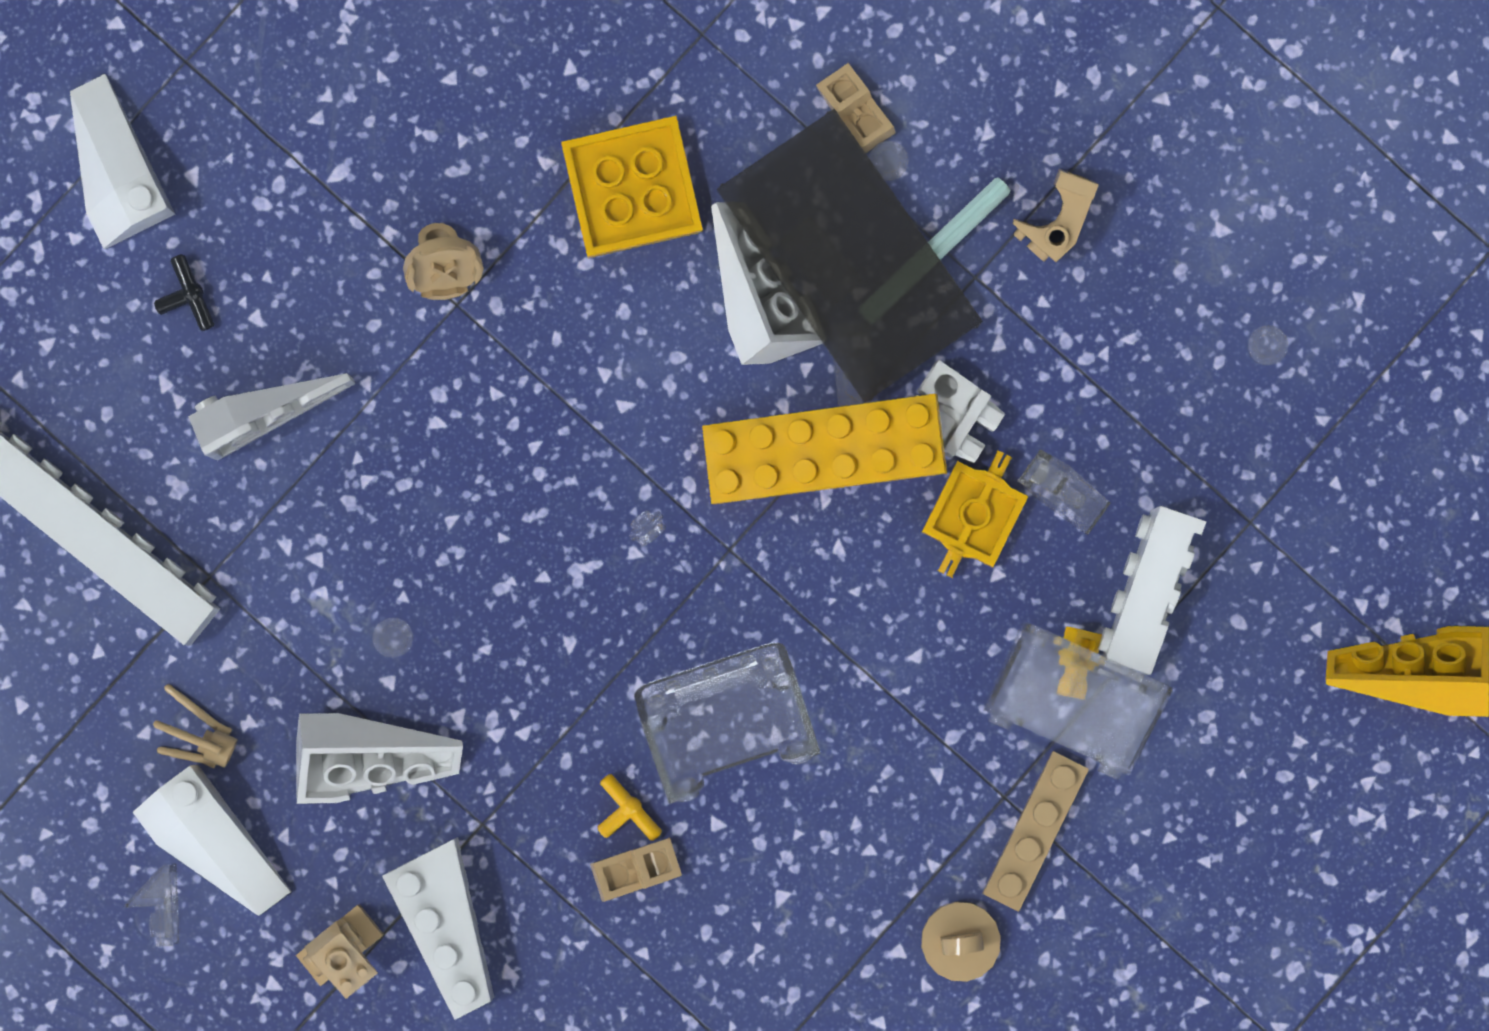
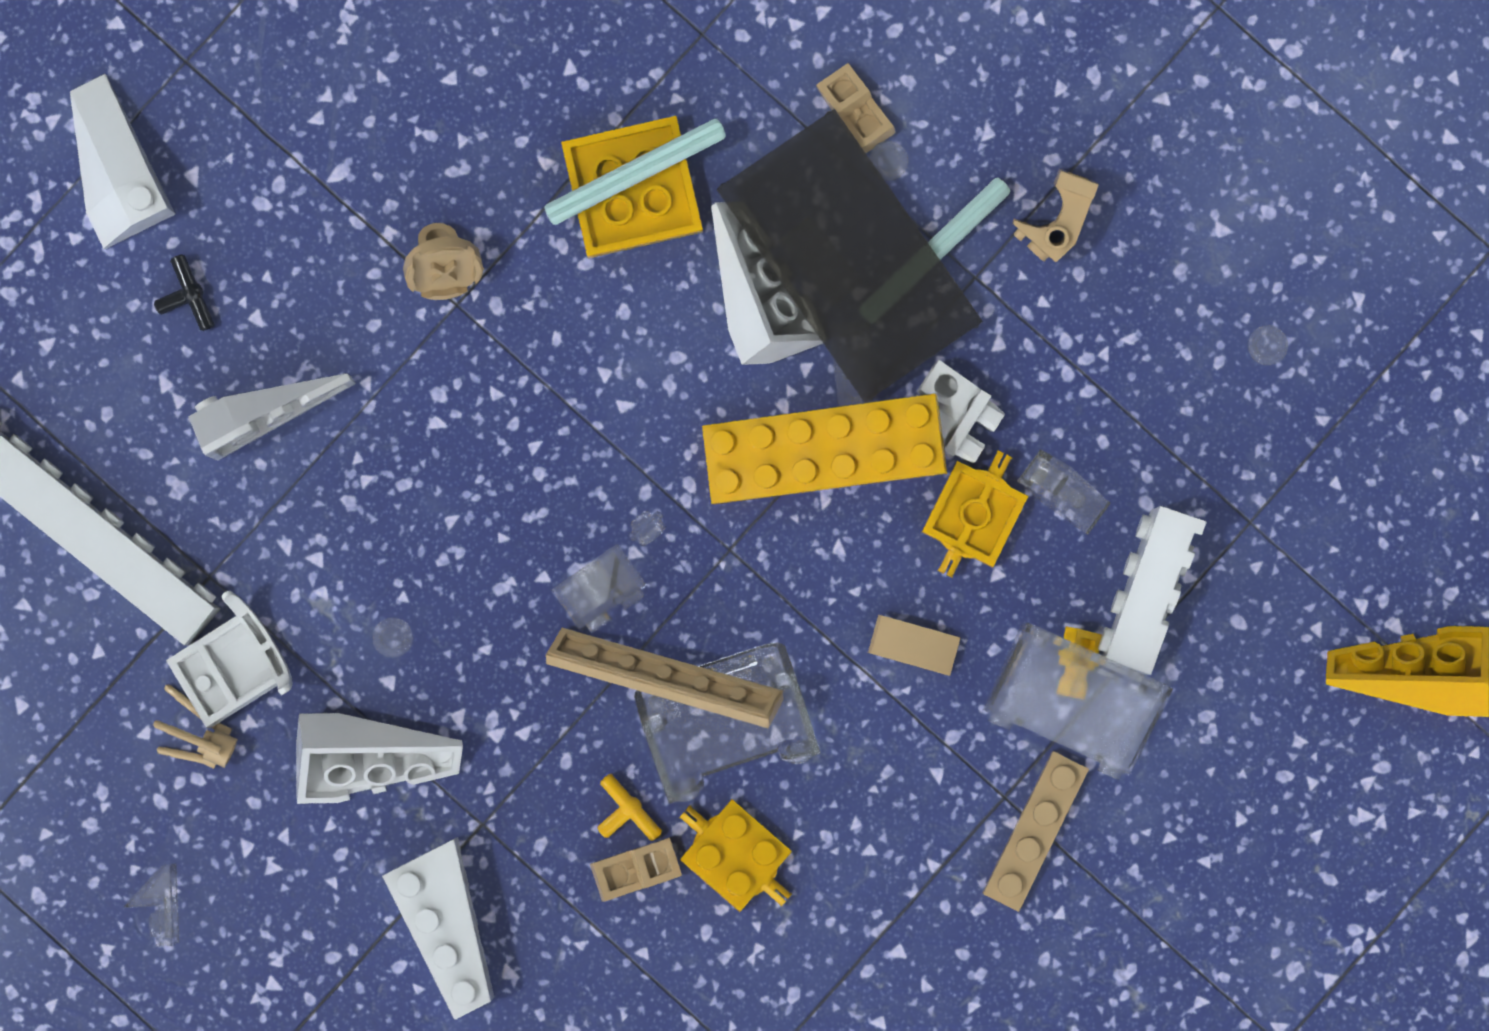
white wedge [133,764,292,916] -> none
tan tile [296,904,384,999] -> none
tan tile [921,901,1001,982] -> none
none -> white piece [166,591,293,729]
none -> light aqua axle [544,119,726,225]
none -> tan tile [546,627,783,729]
none -> clear slope [551,544,647,632]
none -> yellow plate [679,799,792,912]
none -> tan slope [868,615,960,676]

